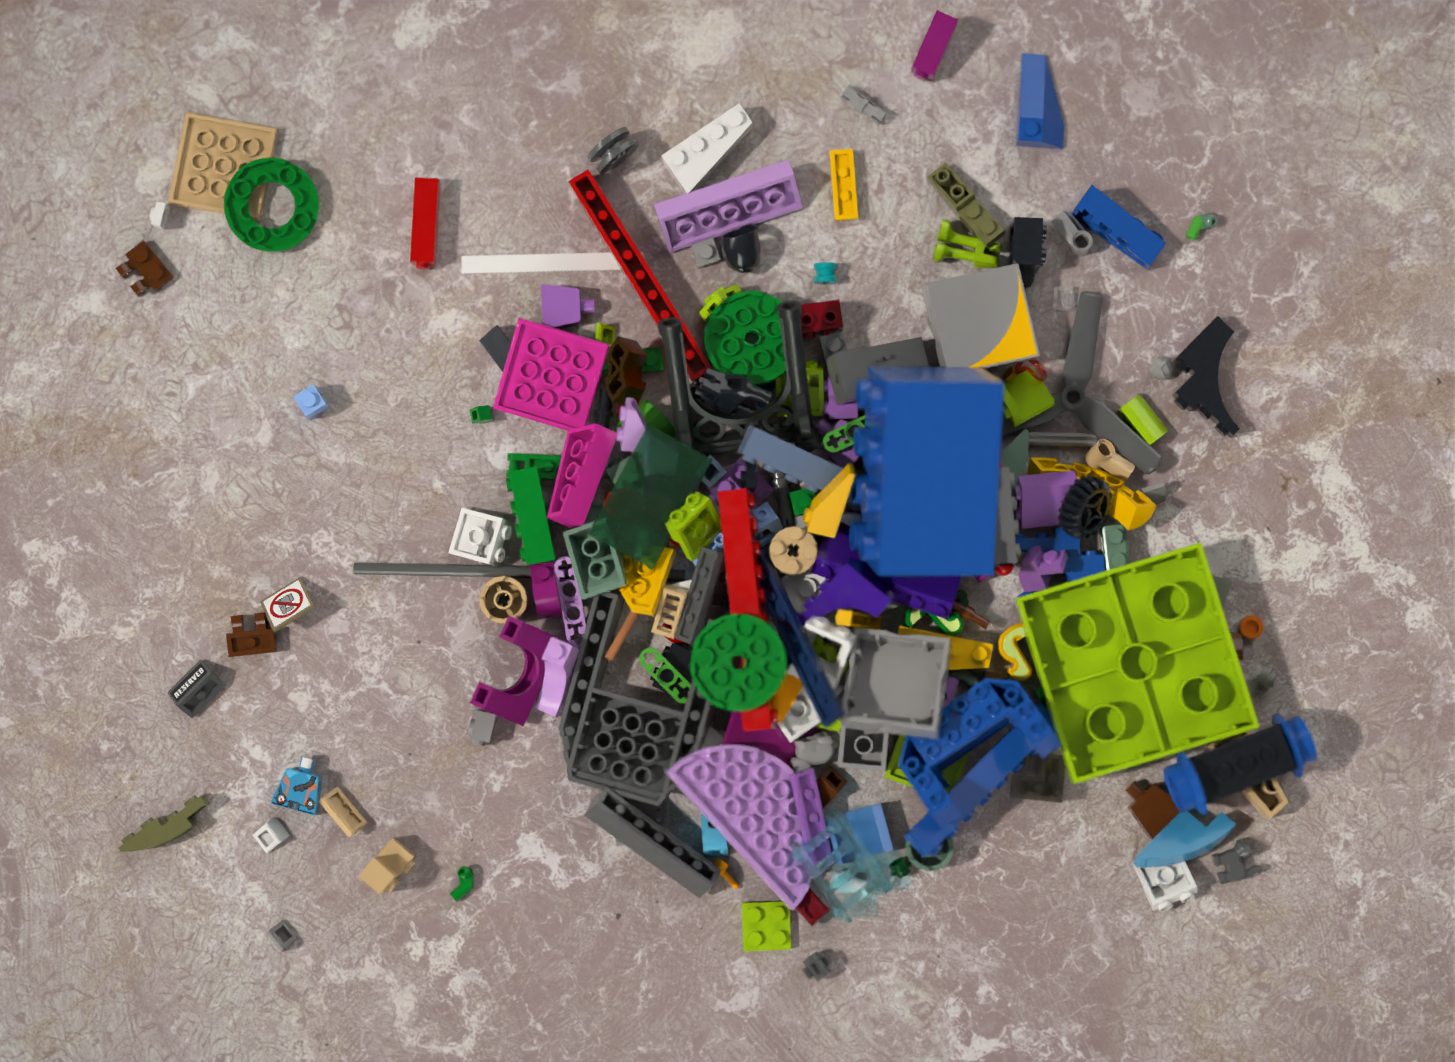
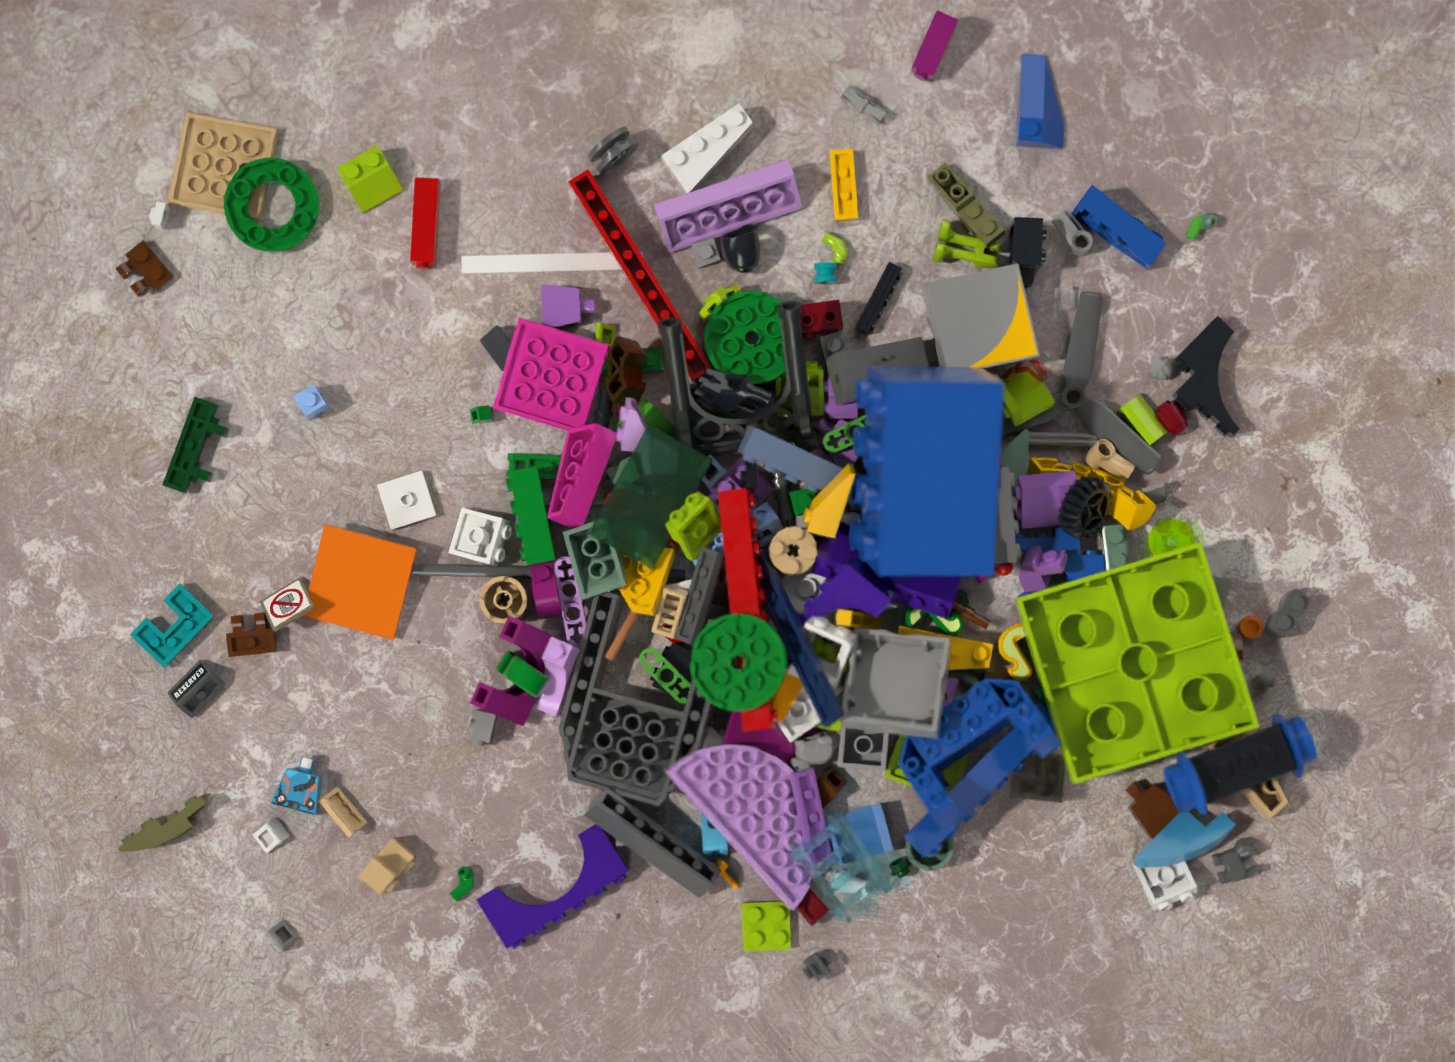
none -> teal plate [130,583,215,668]
none -> dark green hinge [162,397,230,494]
none -> orange tile [303,524,417,640]
none -> lime slope [337,145,404,213]
none -> white plate [377,471,437,530]
none -> dark purple arch [476,824,629,949]
none -> green animal [496,651,549,697]
none -> lime arm [821,232,849,265]
none -> black piece [855,262,903,335]
none -> clear neon green plate [1147,518,1196,557]
none -> dark red brick [1155,400,1189,436]
none -> dark grey brick [1265,589,1310,639]

